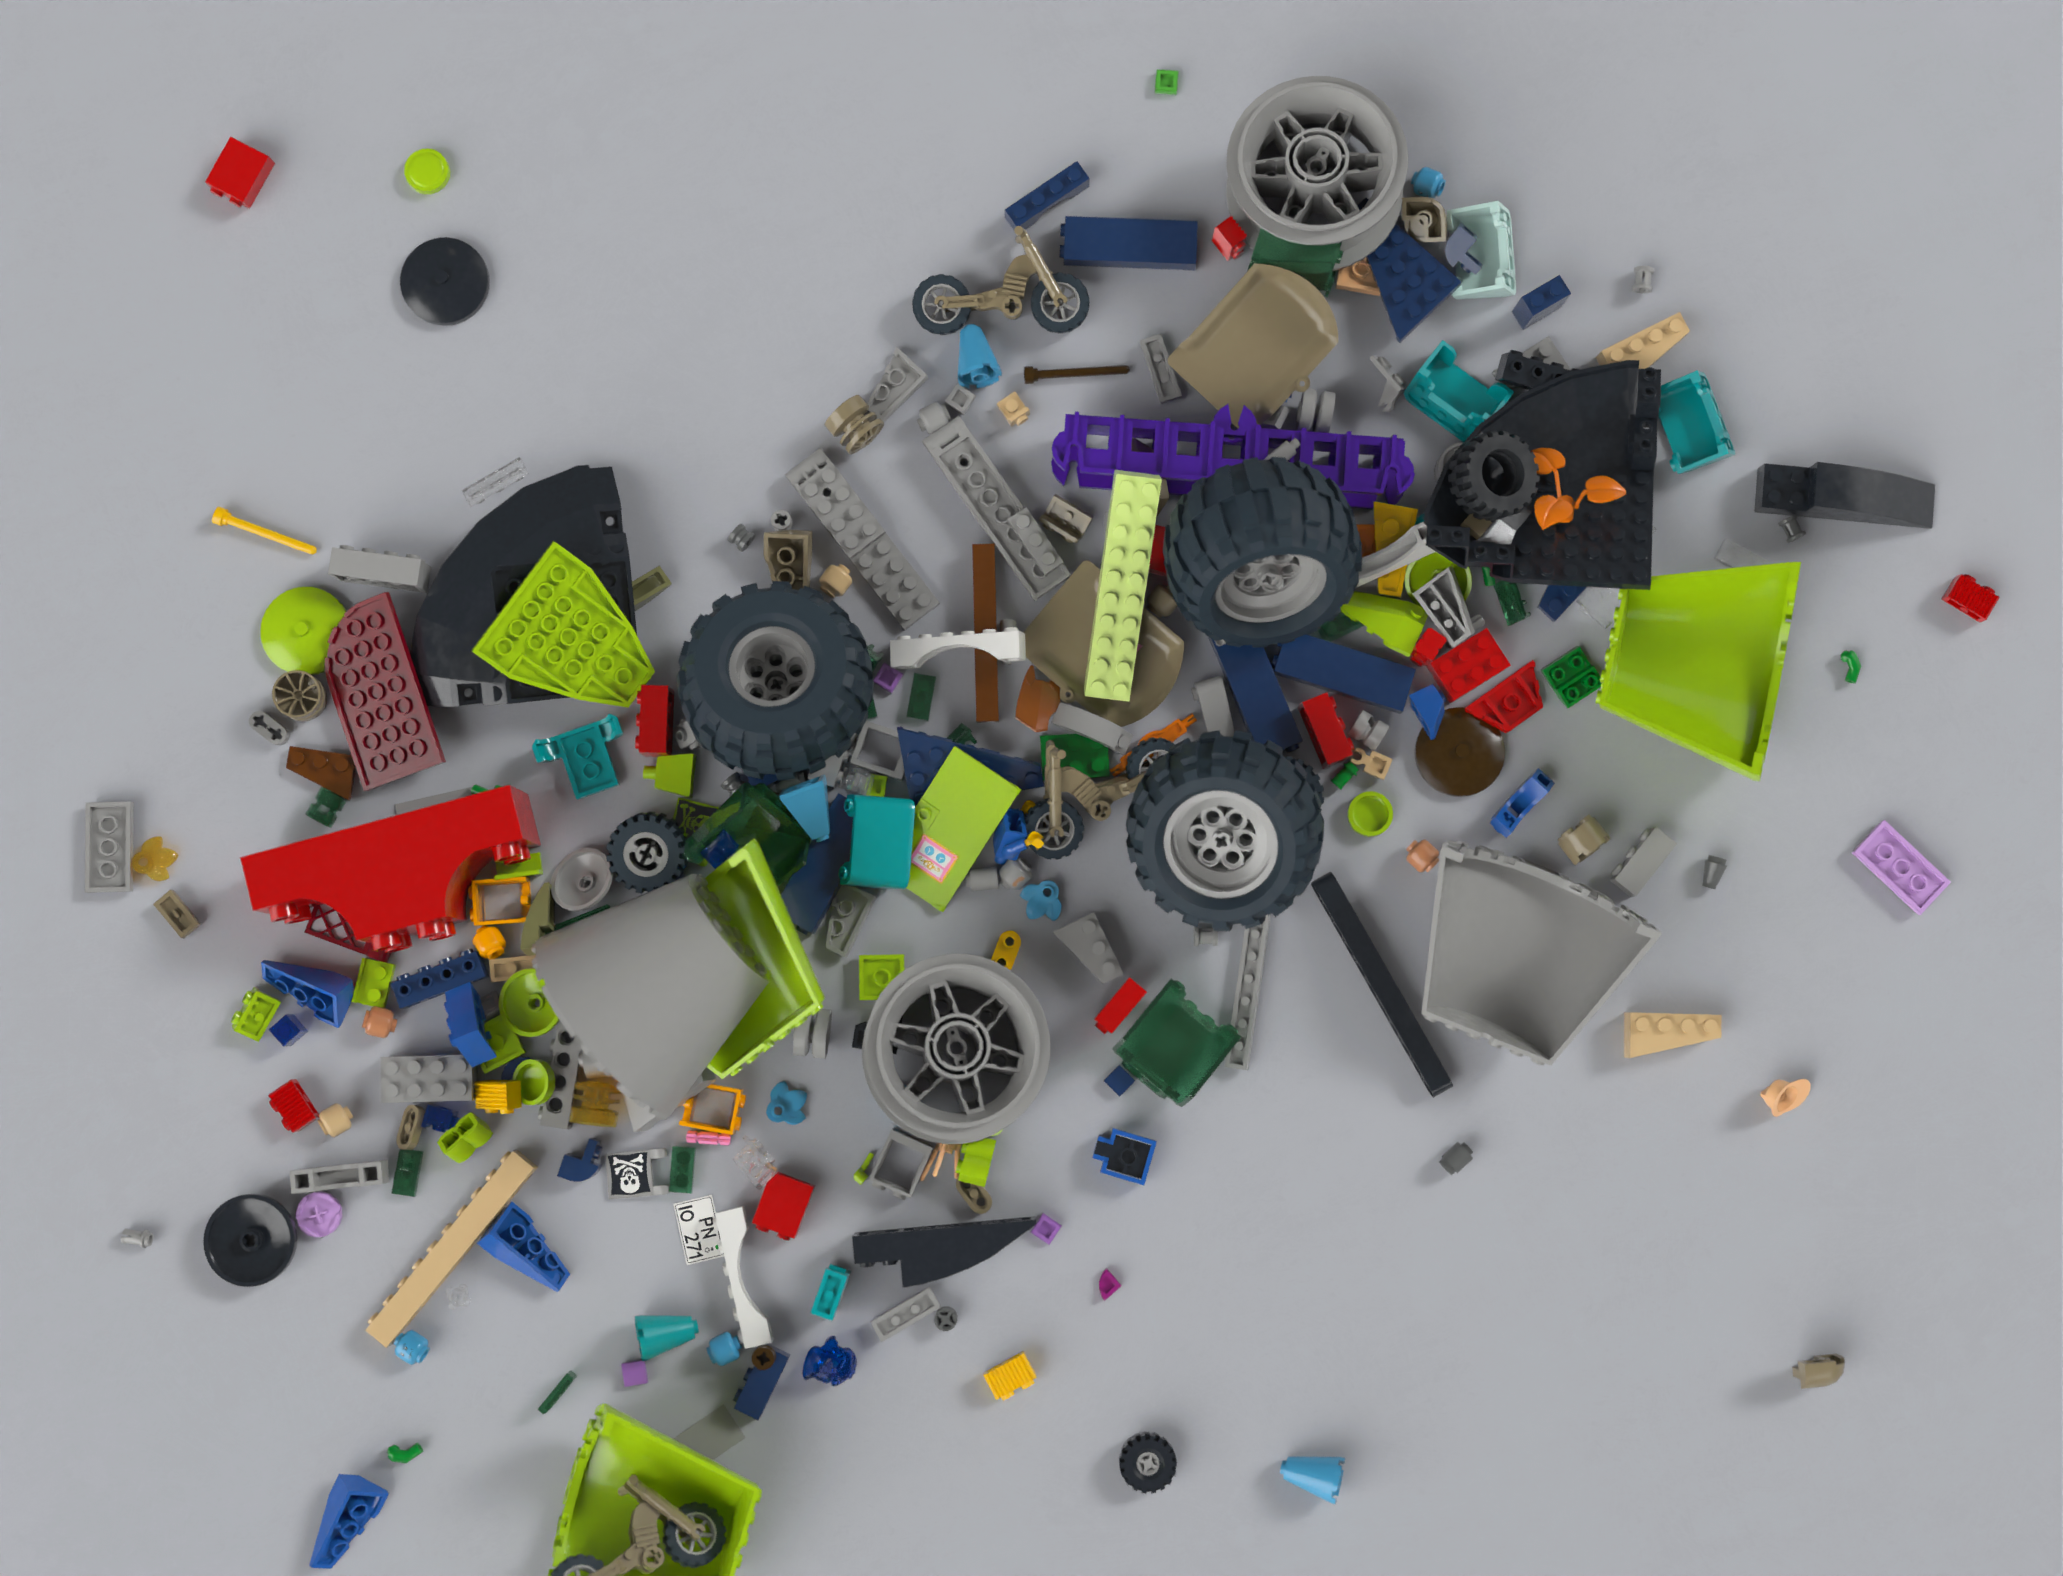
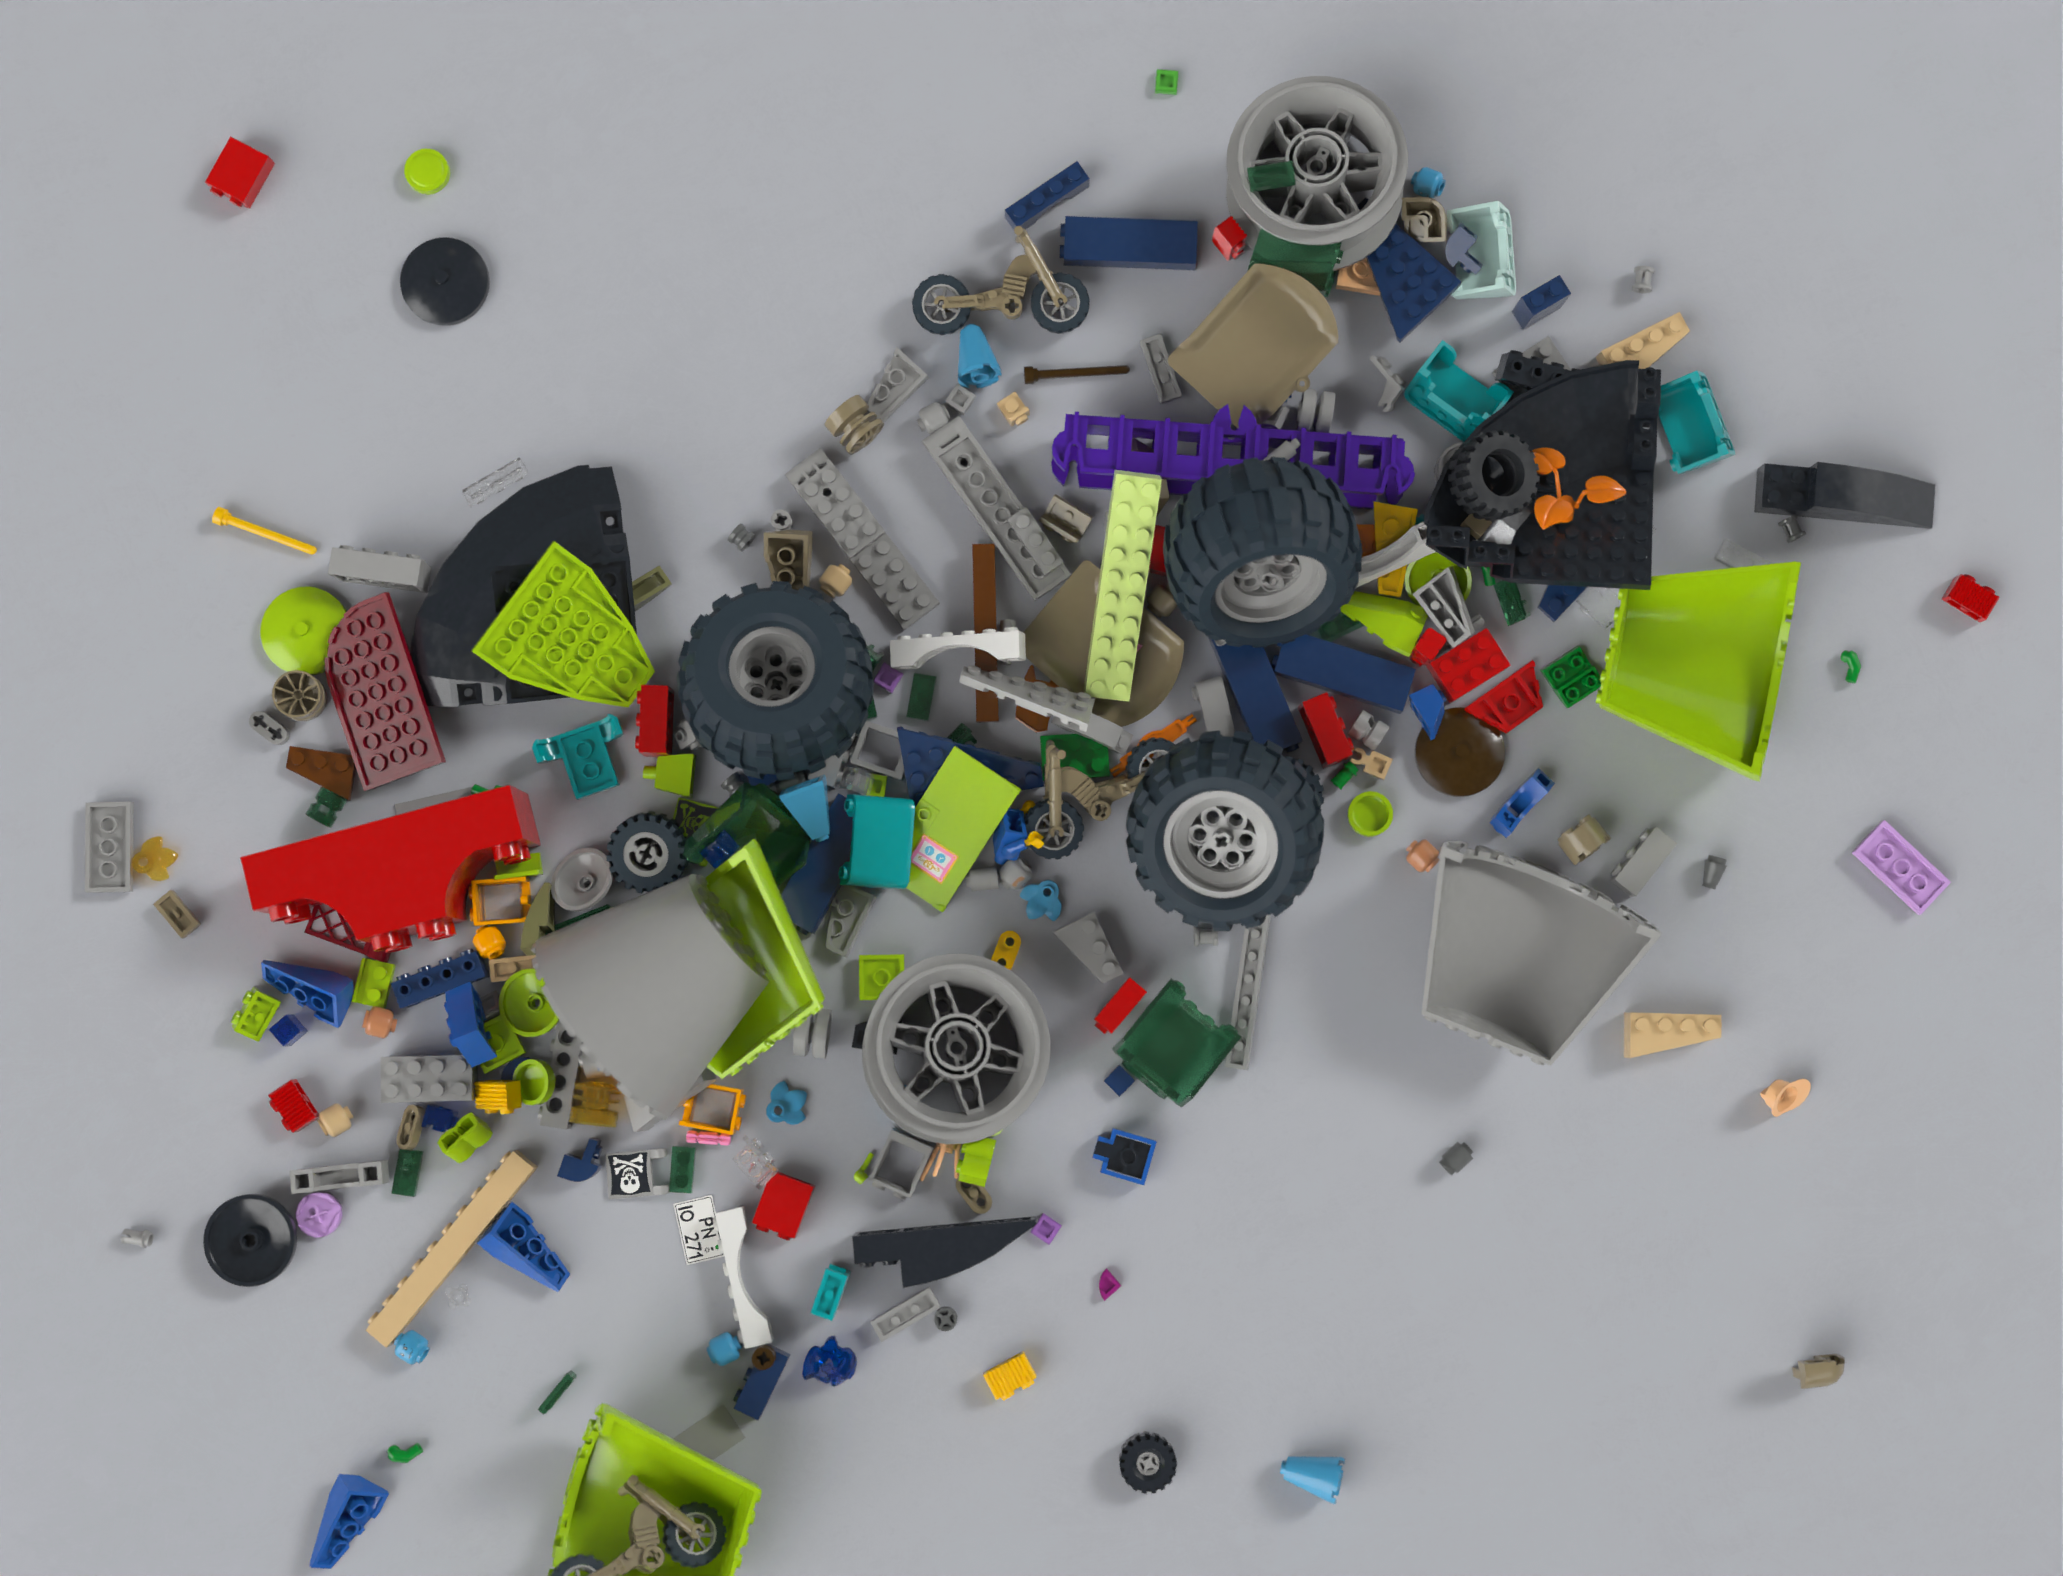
medium lavender tile [621,1360,648,1387] -> none
teal cone [634,1315,699,1362] -> none
black beam [1311,872,1453,1098] -> none
none -> light grey wing [959,666,1095,732]
none -> clear green tile [1247,161,1296,192]

